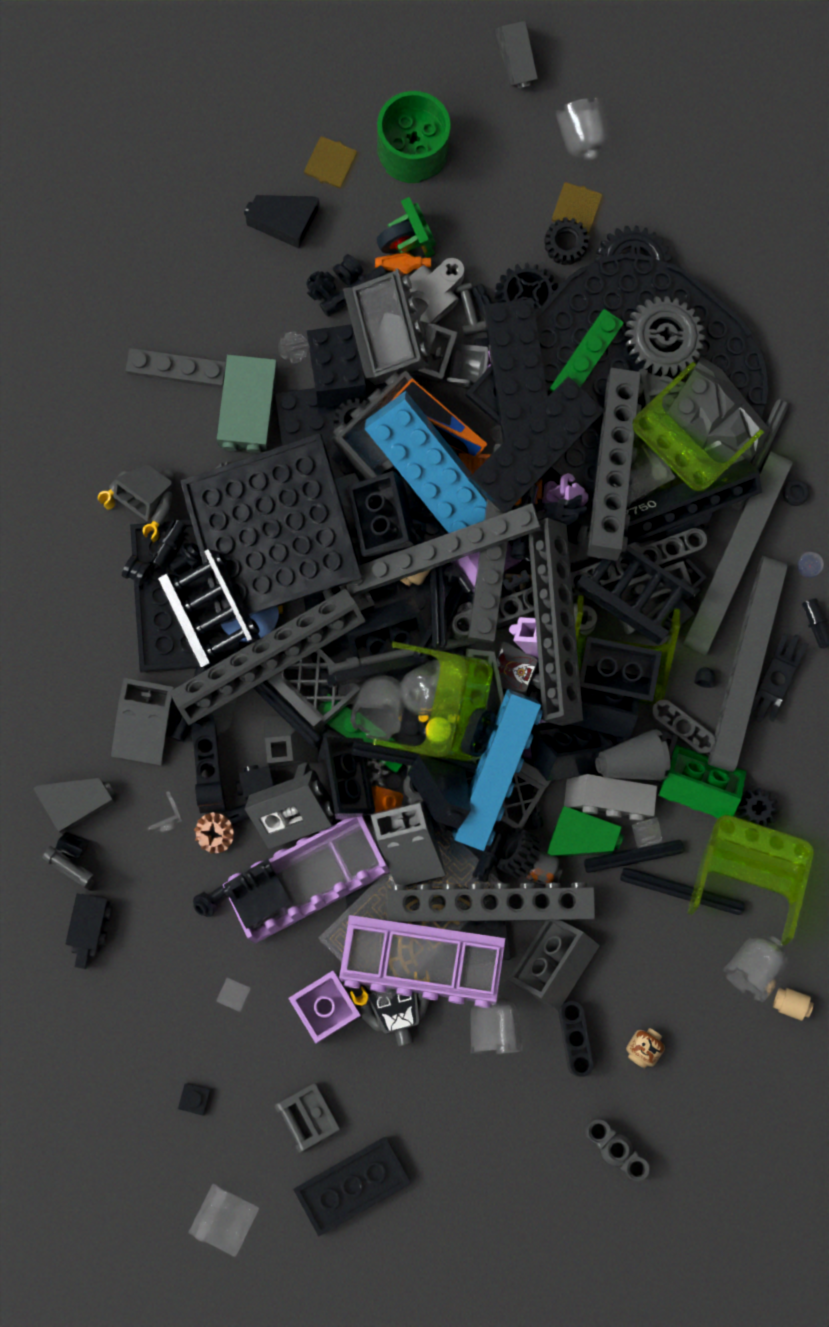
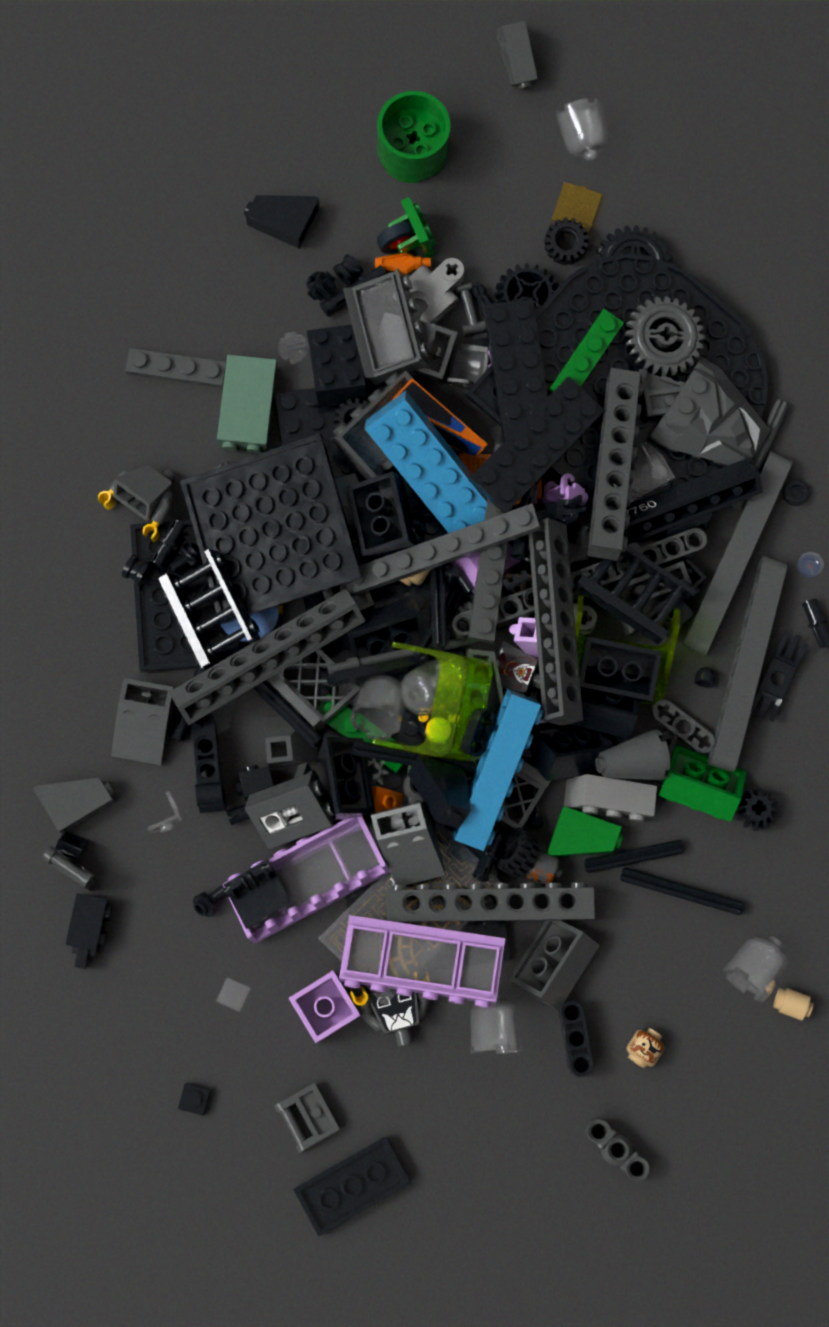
clear plate [188,1184,260,1257] -> none
nougat gear [194,813,234,854] -> none
clear yellow piece [304,136,357,189] -> none
clear neon green windscreen [632,361,764,491] -> none
clear tile [632,818,662,848] -> none
clear neon green windscreen [687,815,814,946] -> none

